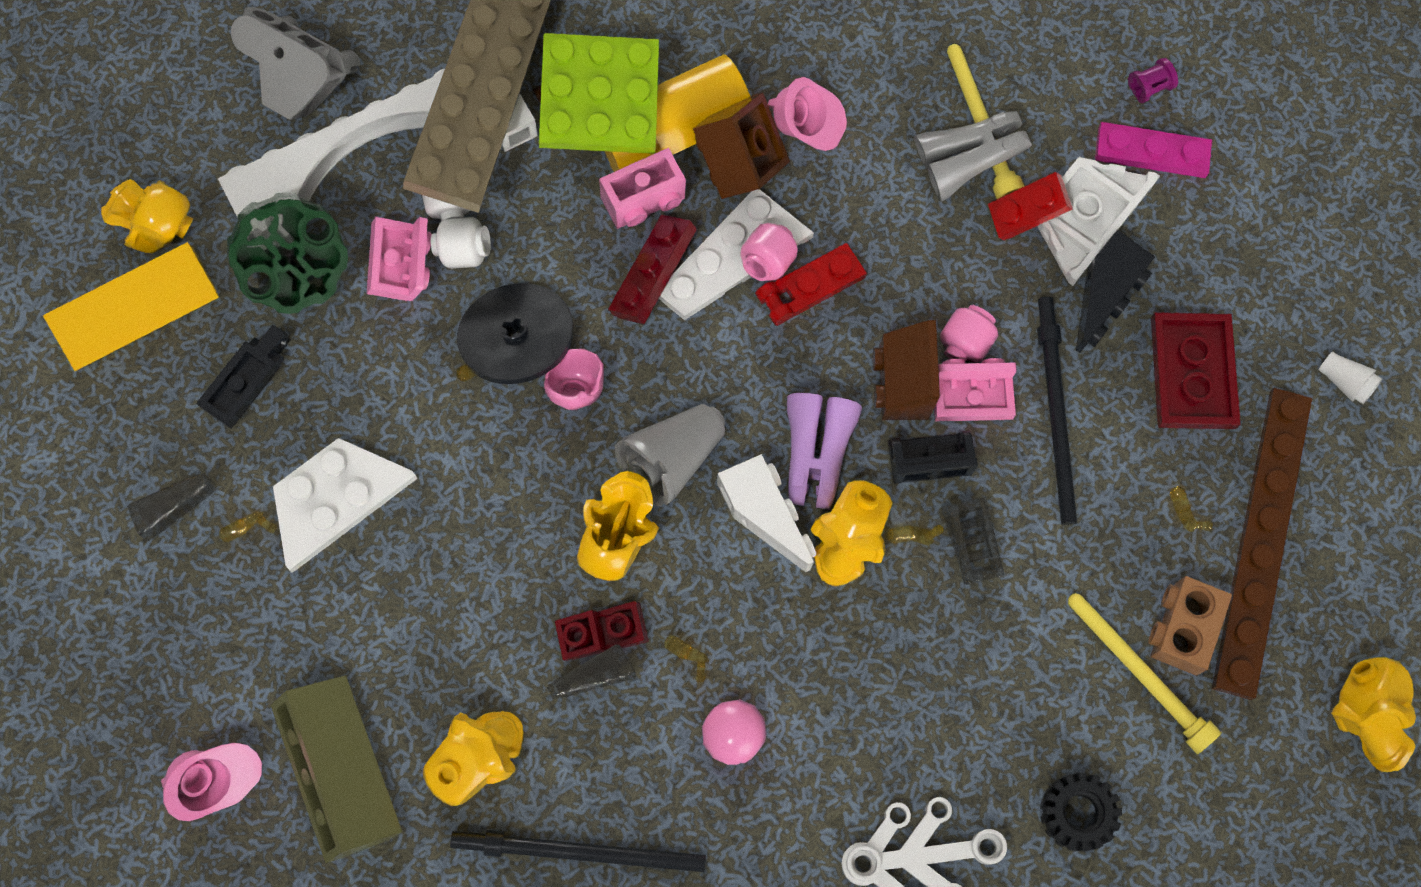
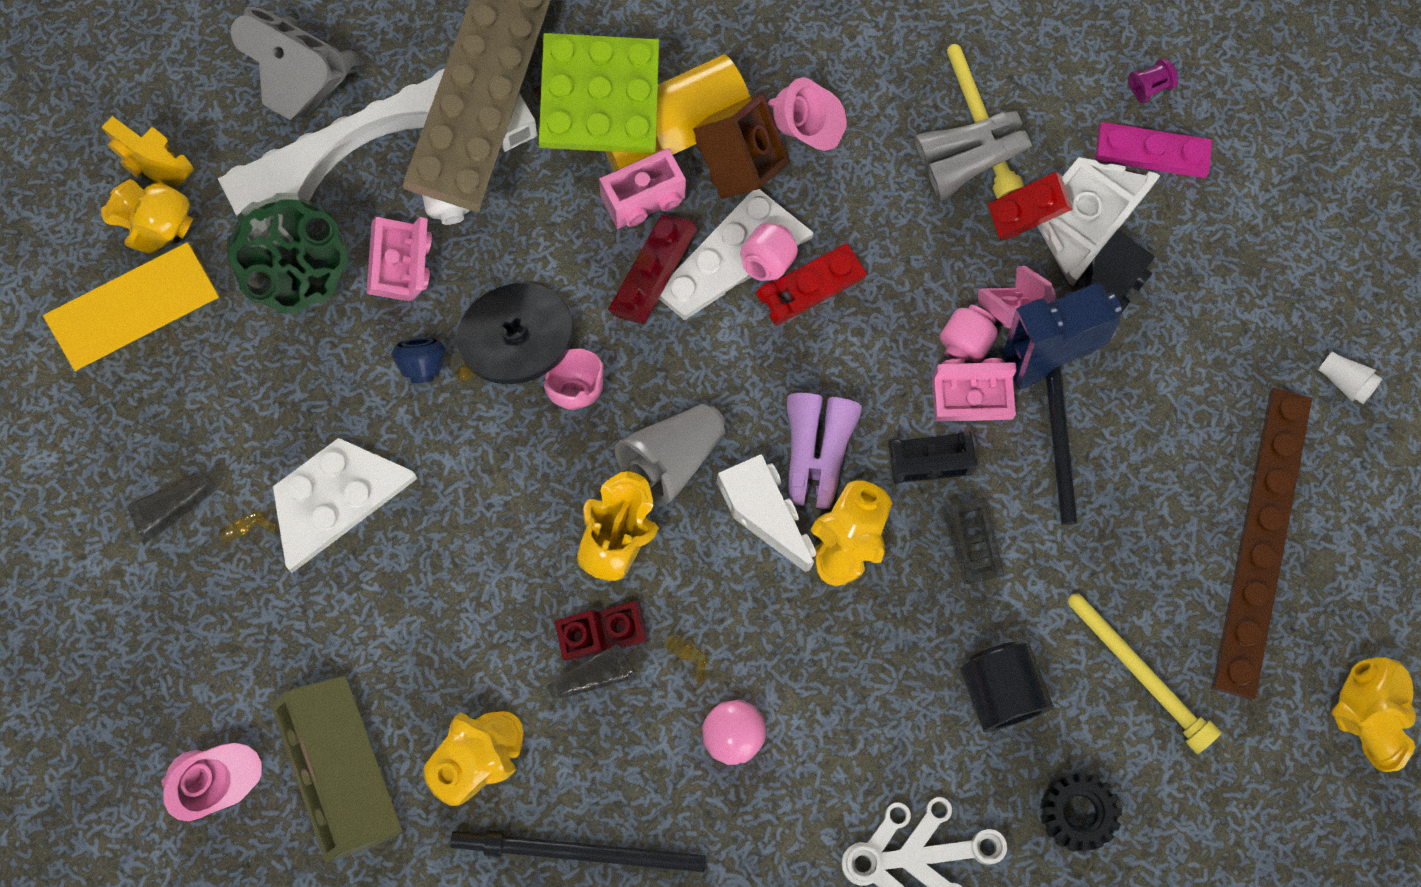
black hinge [197,325,291,429] -> none
white head [431,217,491,269] -> none
reddish brown slope [872,320,940,420] -> none
clear yellow piece [887,525,944,545] -> none
medium nougat brick [1148,576,1232,676] -> none
dark red plate [1151,312,1241,429] -> none
clear yellow piece [1169,486,1213,533] -> none
none -> yellow slope [102,116,194,188]
none -> dark blue cone [391,338,446,383]
none -> black piece [960,642,1054,733]
none -> bright pink bracket [978,266,1056,328]
none -> dark blue brick [1002,283,1122,390]

